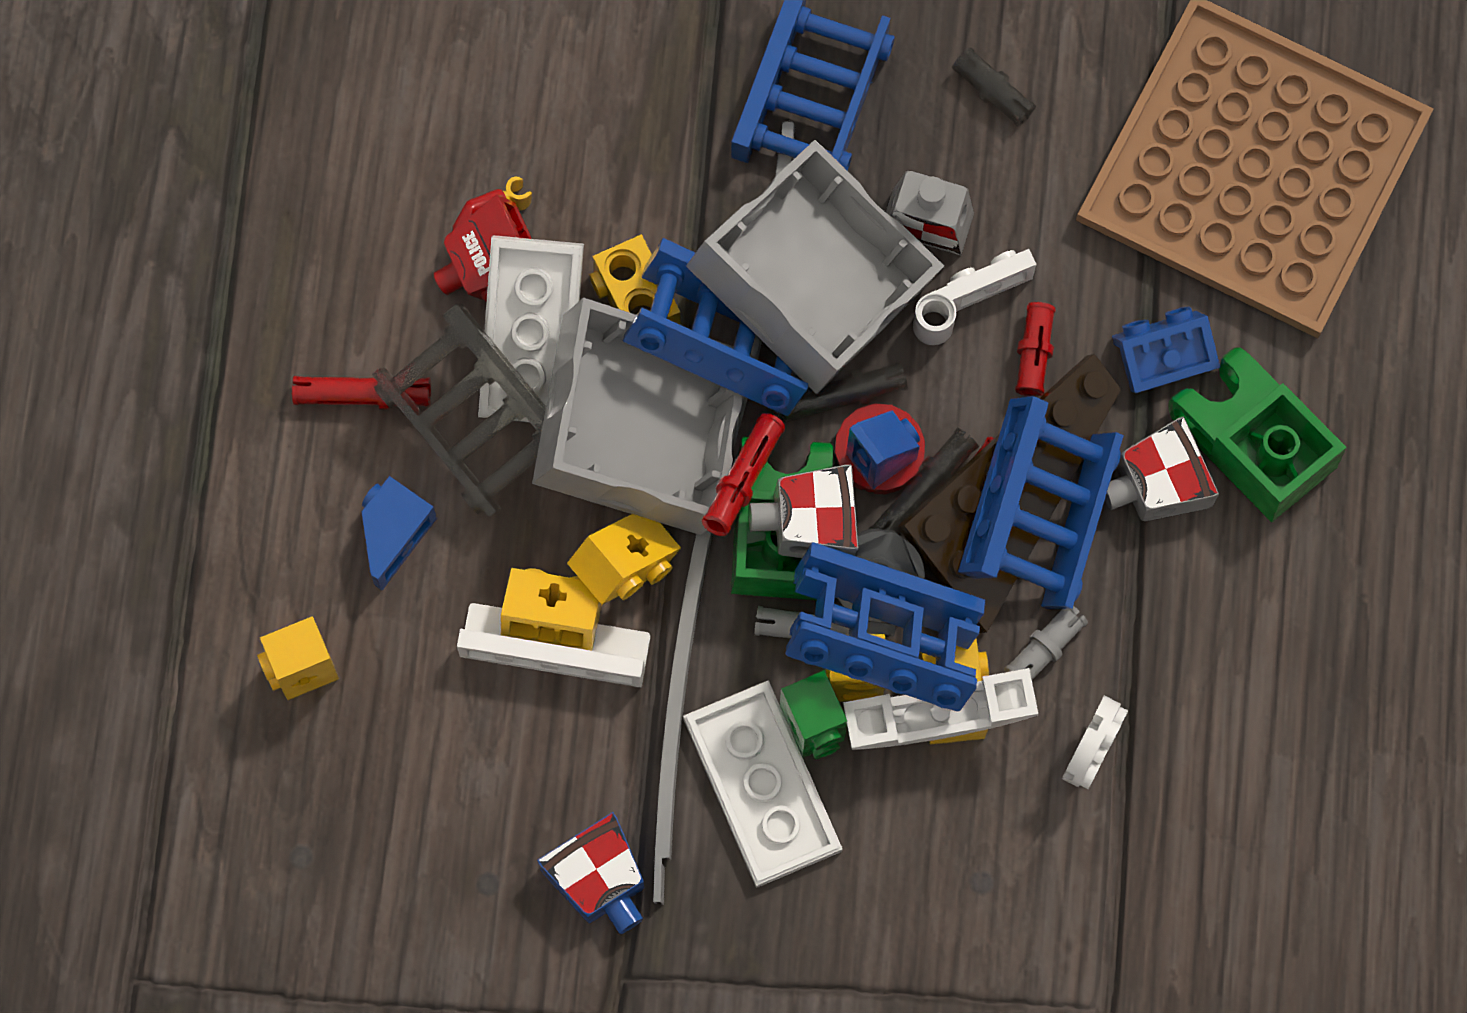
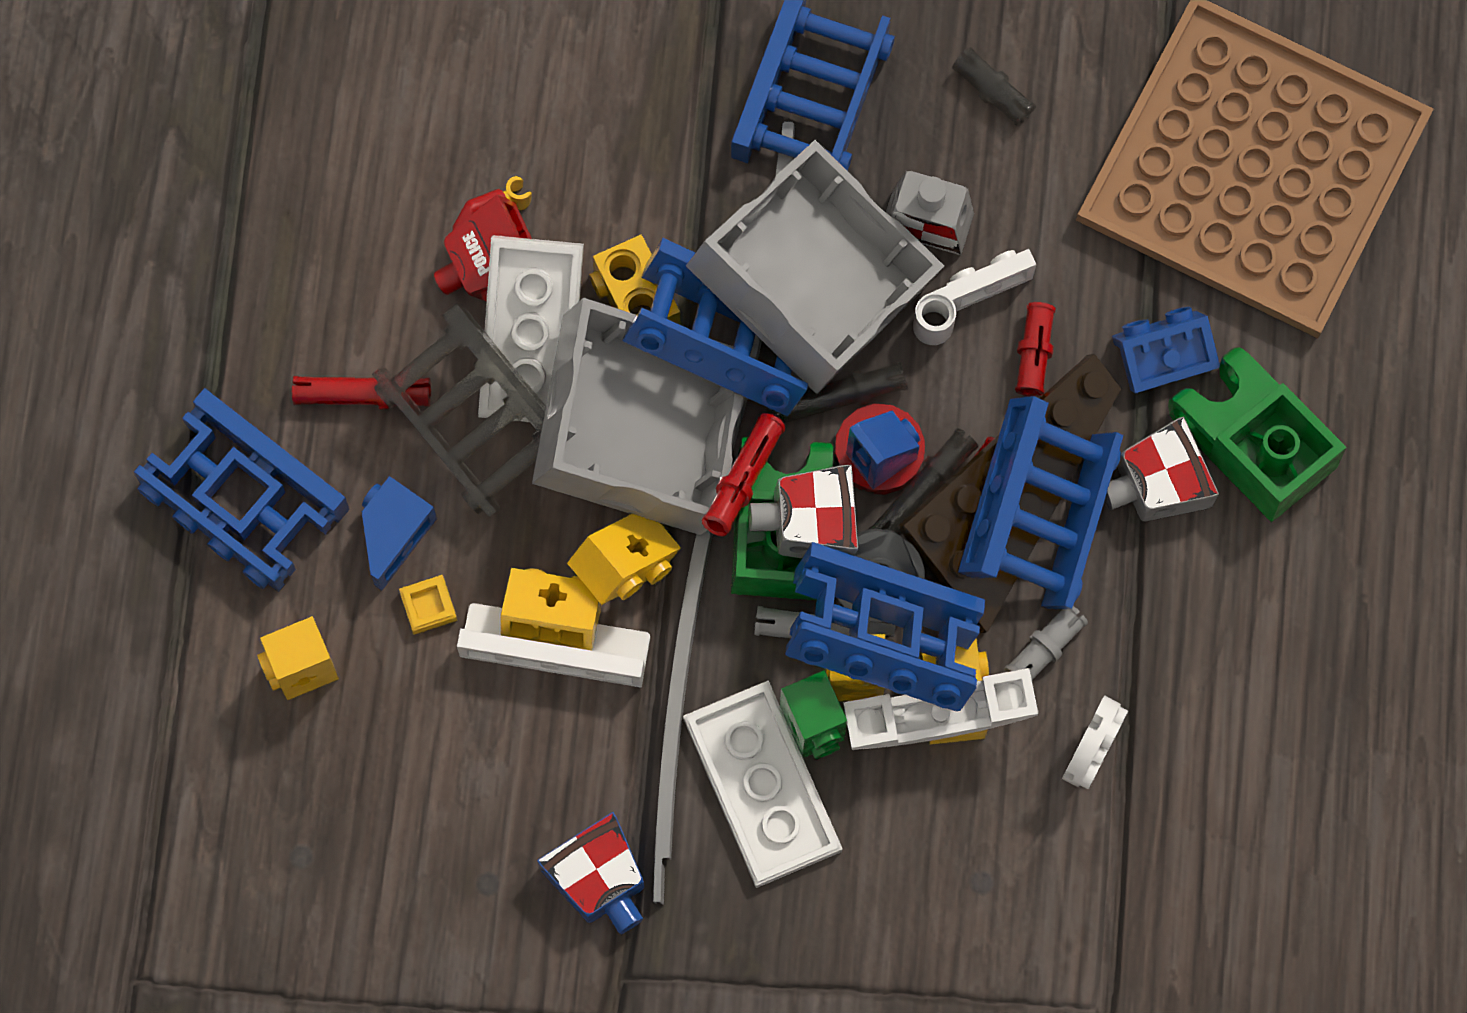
none -> blue fence [134,388,350,592]
none -> yellow tile [399,574,458,635]

